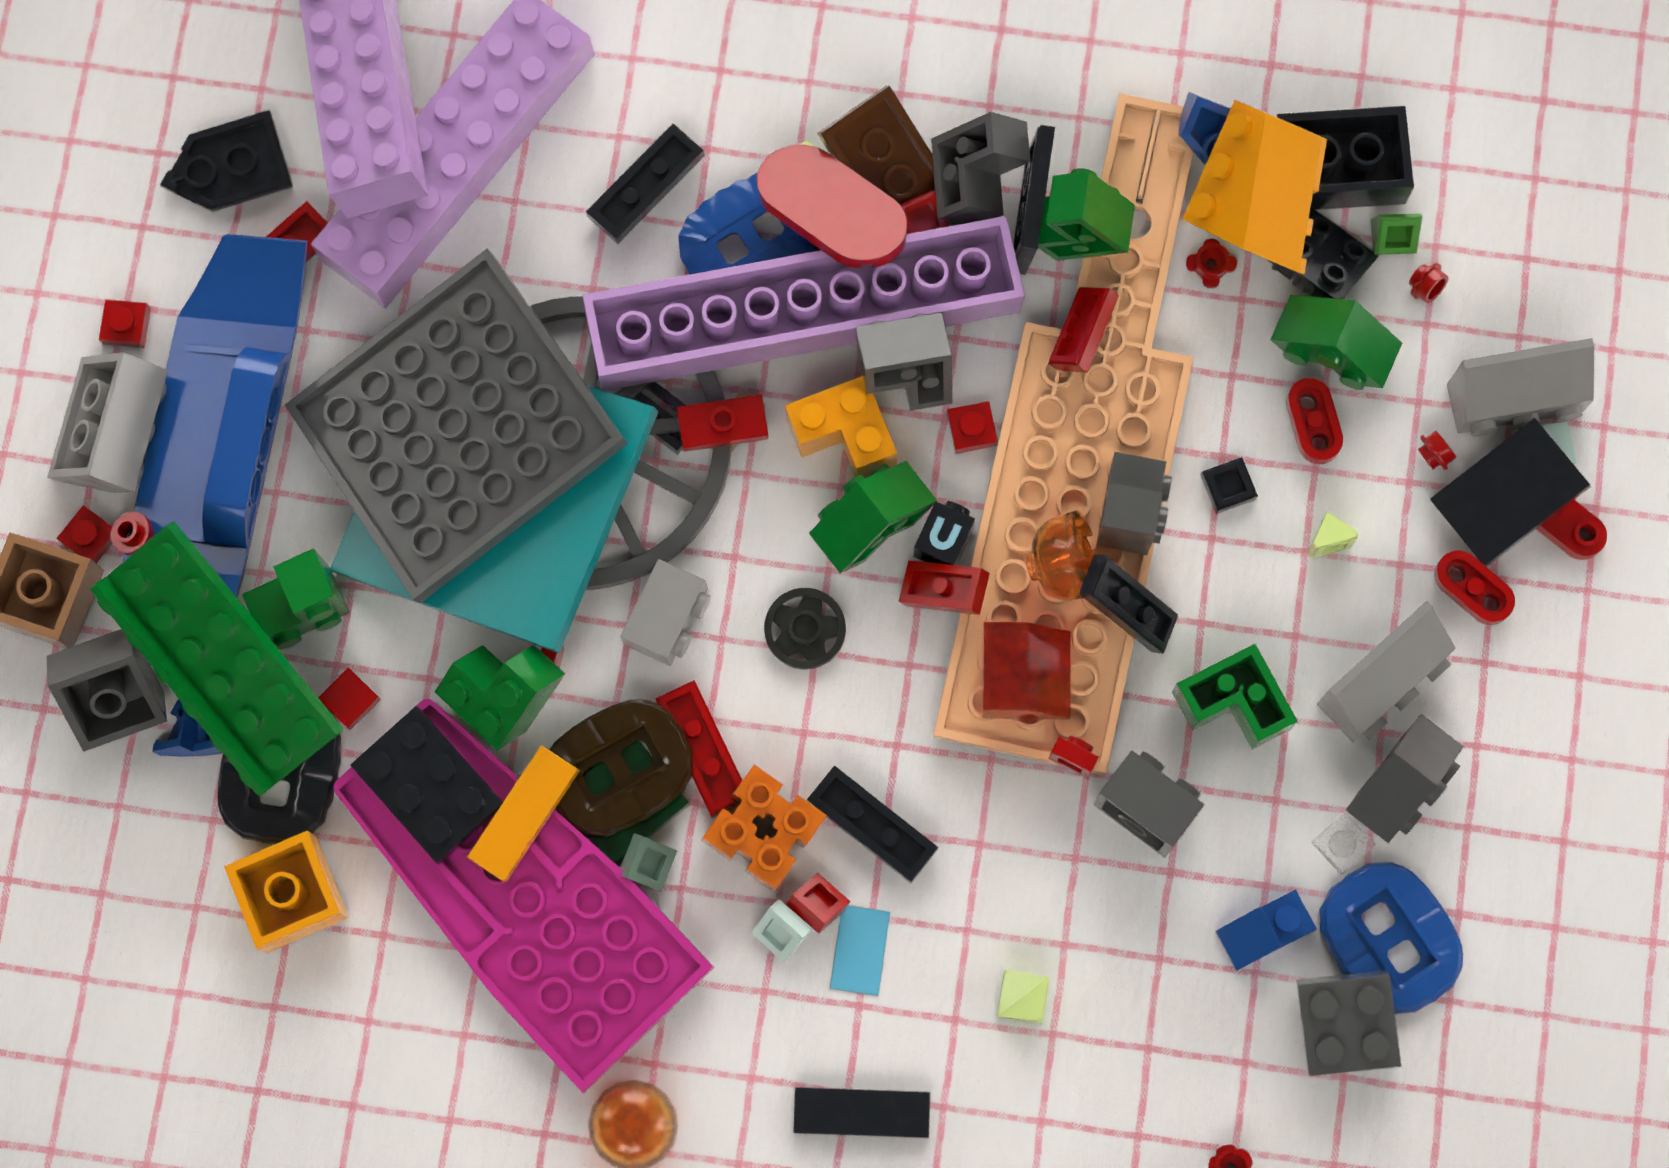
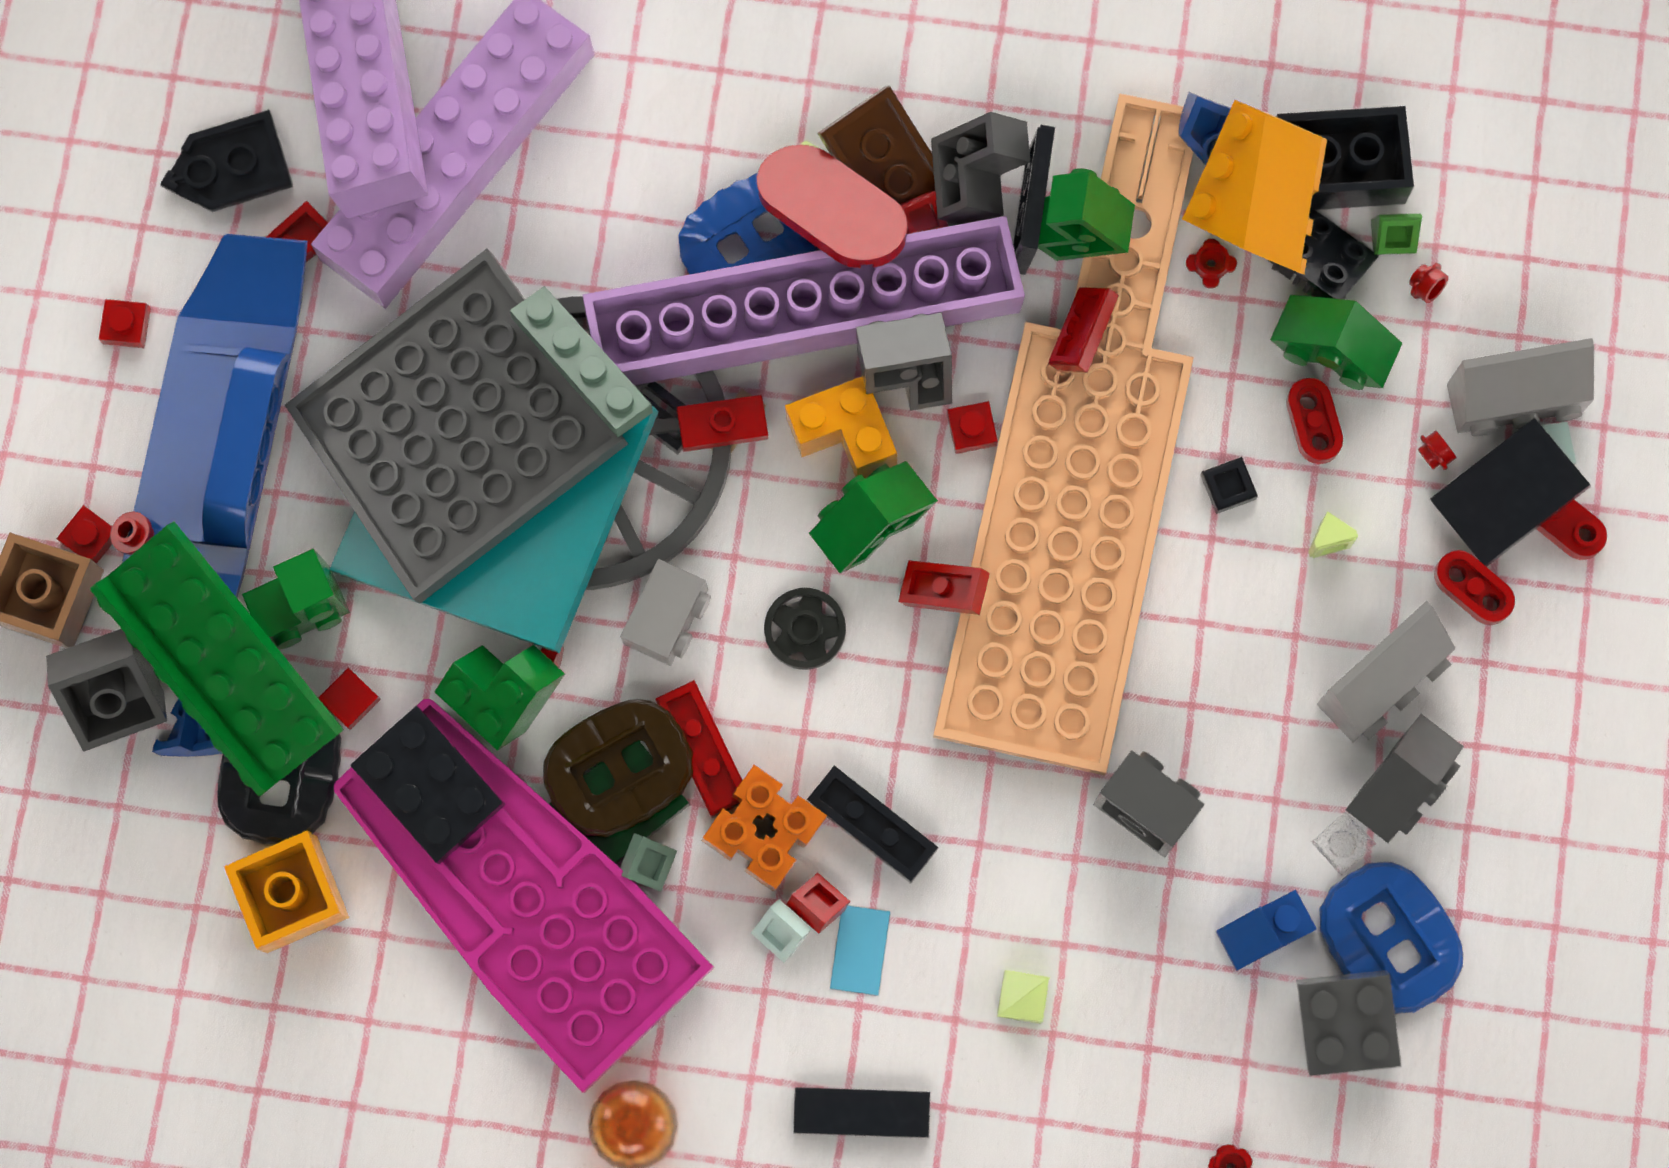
light grey slope [47,352,168,493] -> none
light orange tile [467,745,580,882] -> none
black plate [586,123,705,244] -> none
black brick [913,501,975,565] -> none
clear red slope [982,622,1070,720] -> none
clear orange cylinder [1026,510,1099,601] -> none
red plate [1048,736,1099,779] -> none
black tile [1078,554,1178,654] -> none
dark grey brick [1096,452,1172,555] -> none
green brick [1172,644,1298,750] -> none
none -> sand green plate [510,286,653,438]

